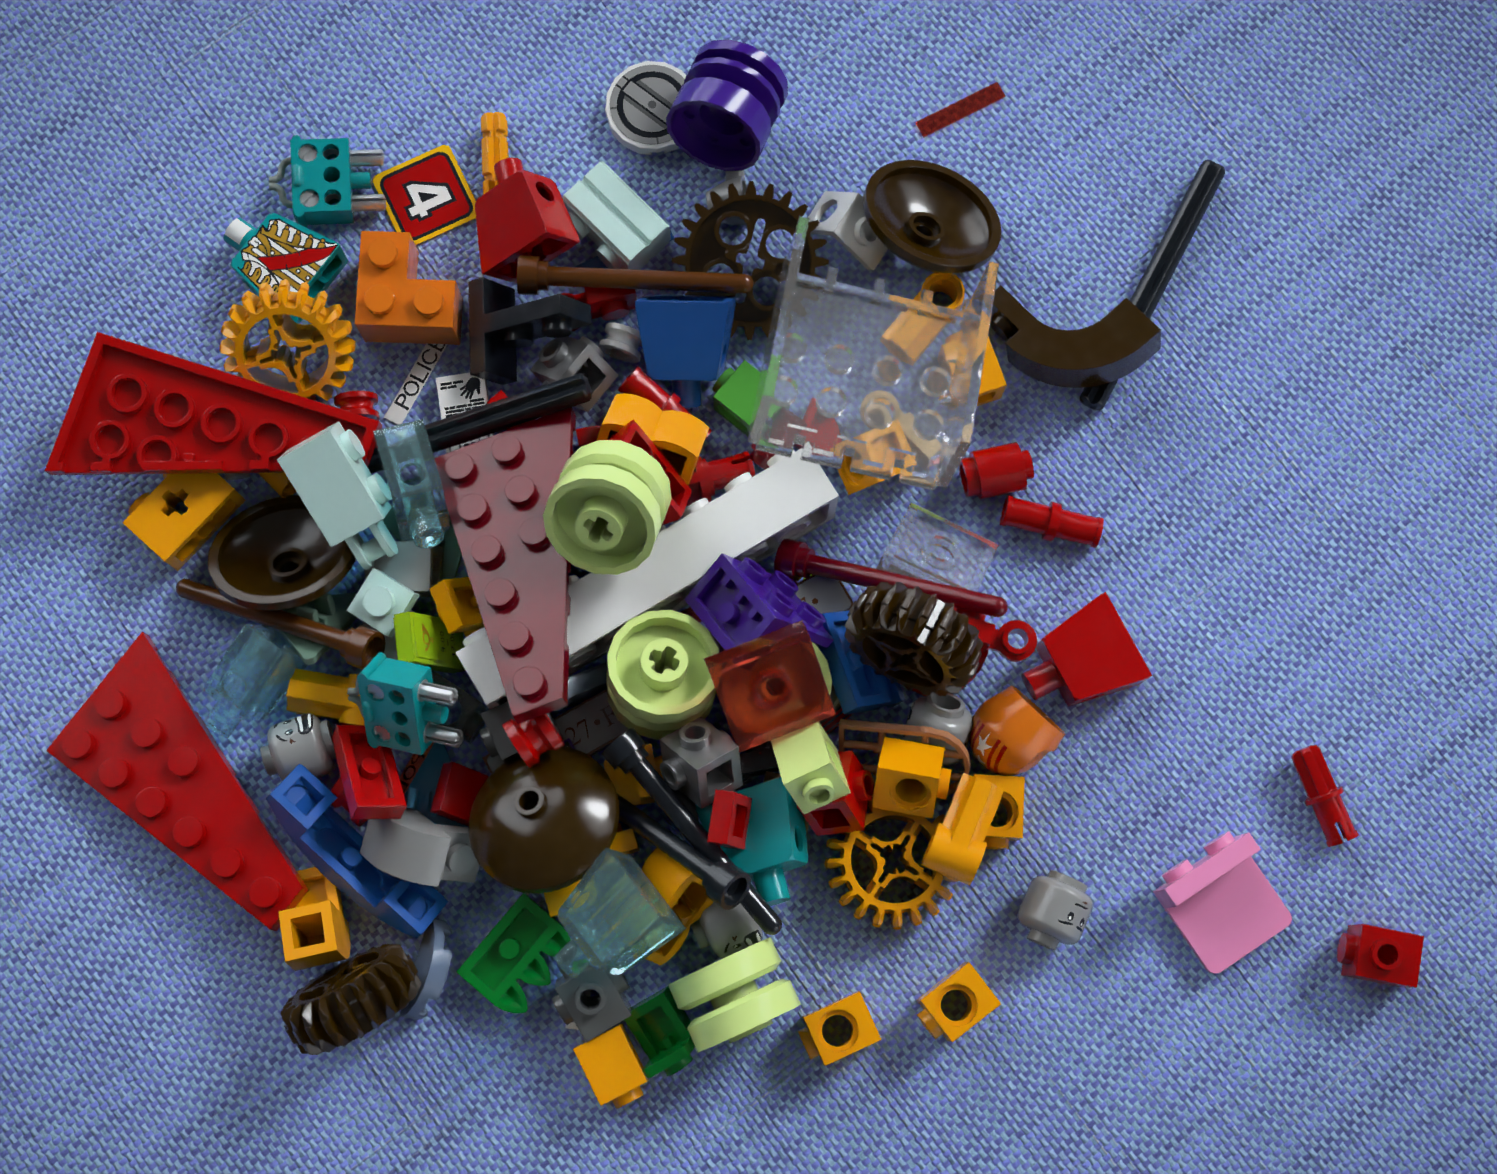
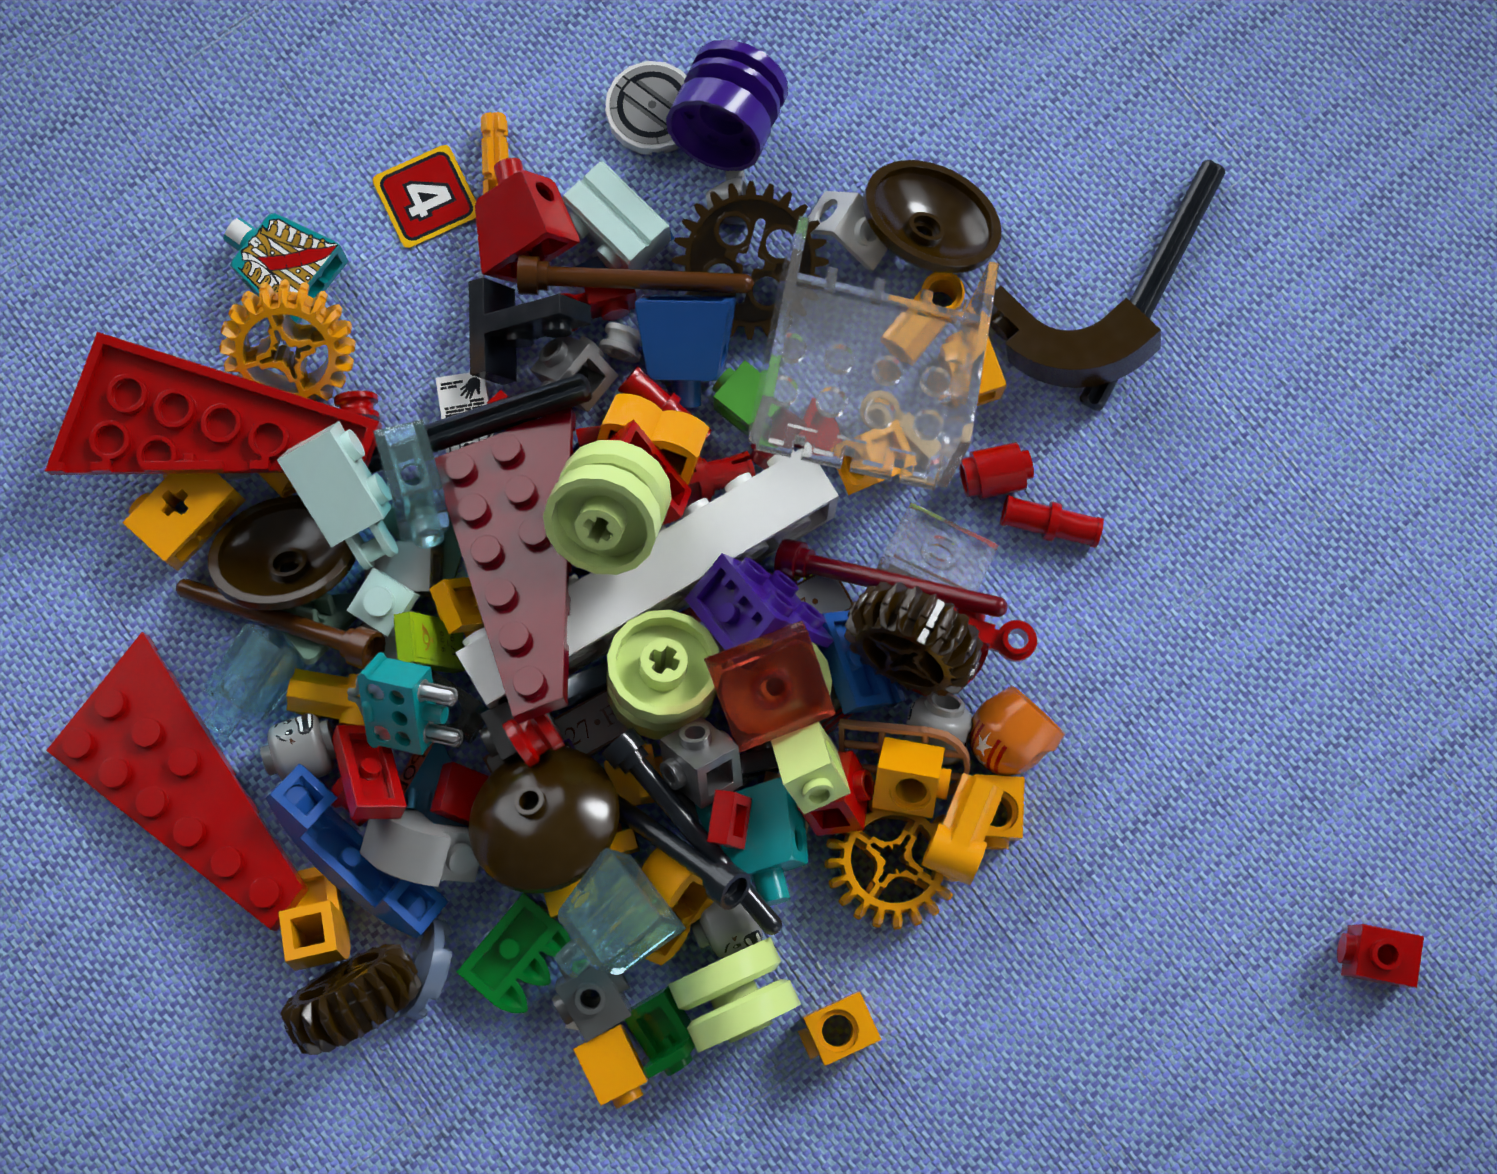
teal piece [269,135,386,228] -> none
orange brick [355,231,463,345] -> none
white sticker [384,343,448,426] -> none
clear red piece [915,82,1006,138] -> none
light orange brick [916,962,1001,1042] -> none
light grey head [1018,870,1093,951] -> none
red torso [1021,592,1152,707] -> none
bright pink bracket [1153,831,1292,974] -> none
red axle [1291,745,1359,847] -> none

